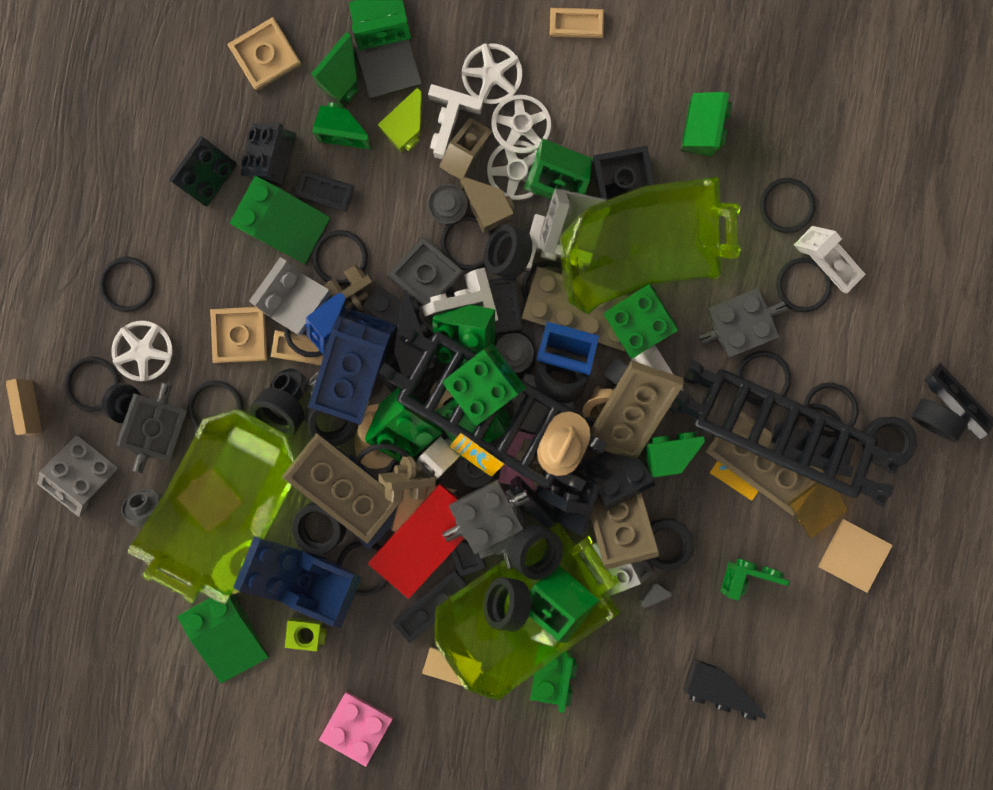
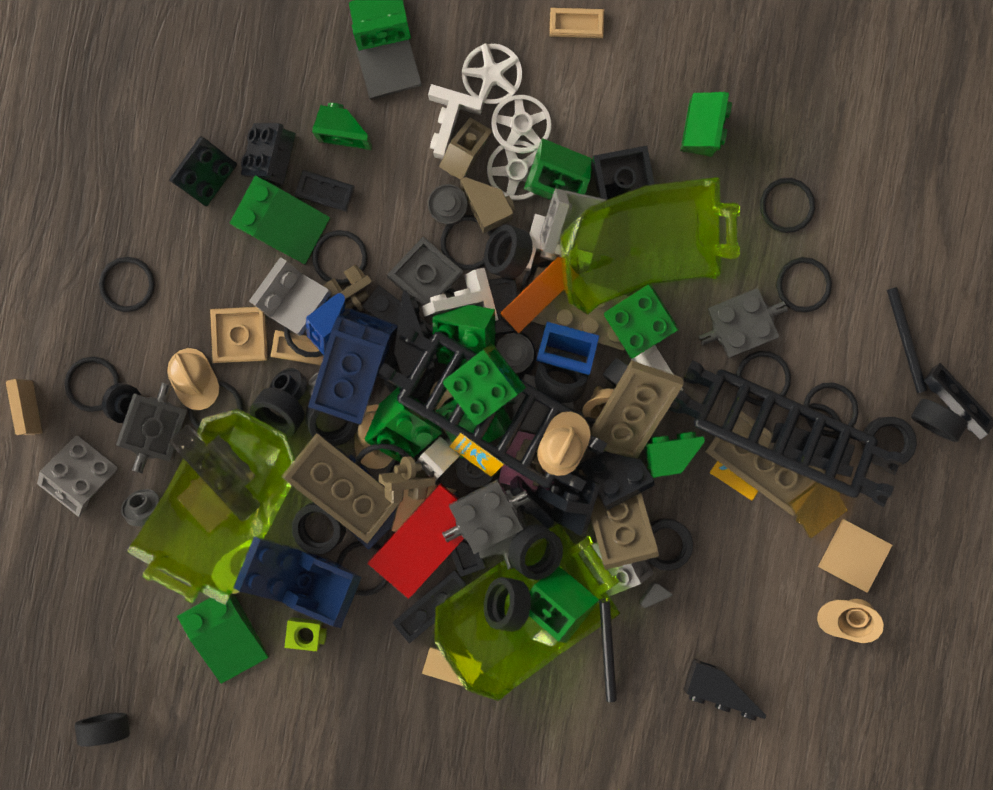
white wheel [112,321,172,381] -> none
tan tile [227,17,302,92] -> none
green slope [311,32,359,105] -> none
bright pink plate [319,691,393,767] -> none
lime slope [378,88,422,153] -> none
green bracket [530,645,577,713] -> none
green bracket [720,558,790,601] -> none
white bracket [794,226,866,293] -> none
none -> black tyre [75,713,130,747]
none -> tan piece [167,348,219,410]
none -> clear smoke bracket [169,425,261,522]
none -> orange slope [500,256,577,334]
none -> black bar [599,599,617,702]
none -> tan piece [817,599,884,643]
none -> black bar [887,287,927,393]

